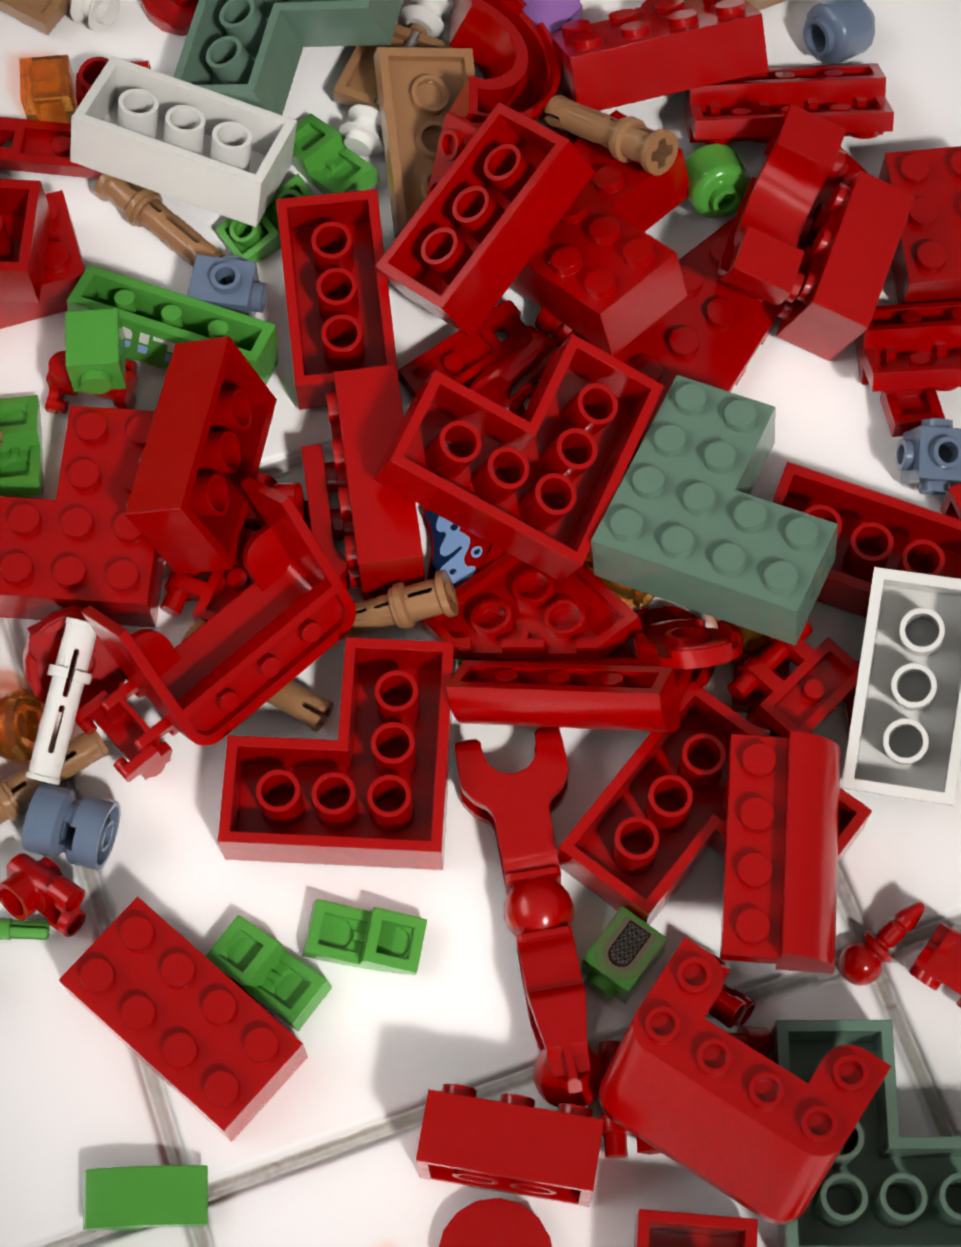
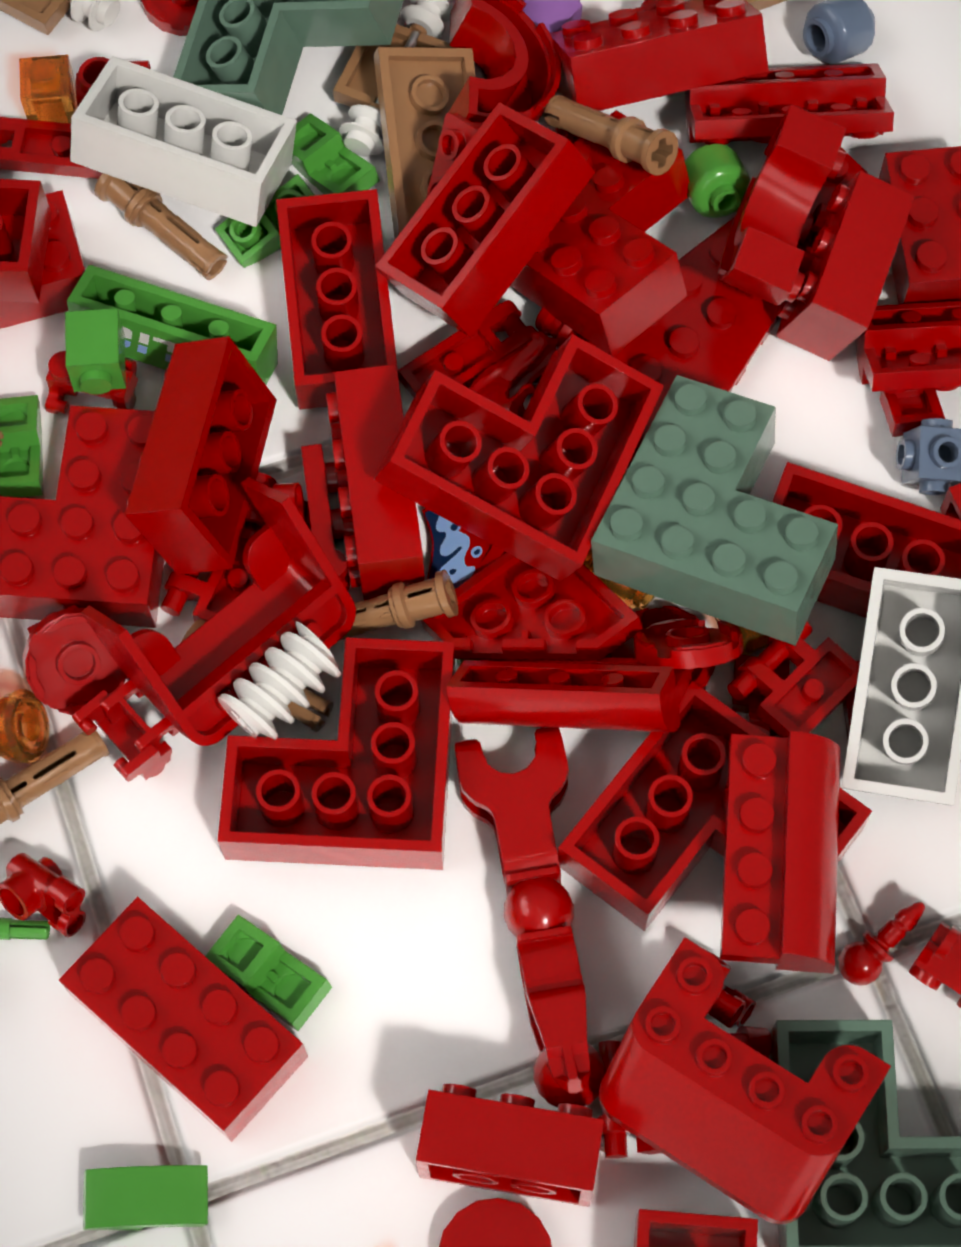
sand blue wheel [22,782,121,871] -> none
white pin [25,617,97,785] -> none
sand blue brick [187,255,267,318] -> none
bright green slope [302,899,428,975] -> none
brick [581,906,668,1004] -> none
none -> white piece [218,621,341,740]

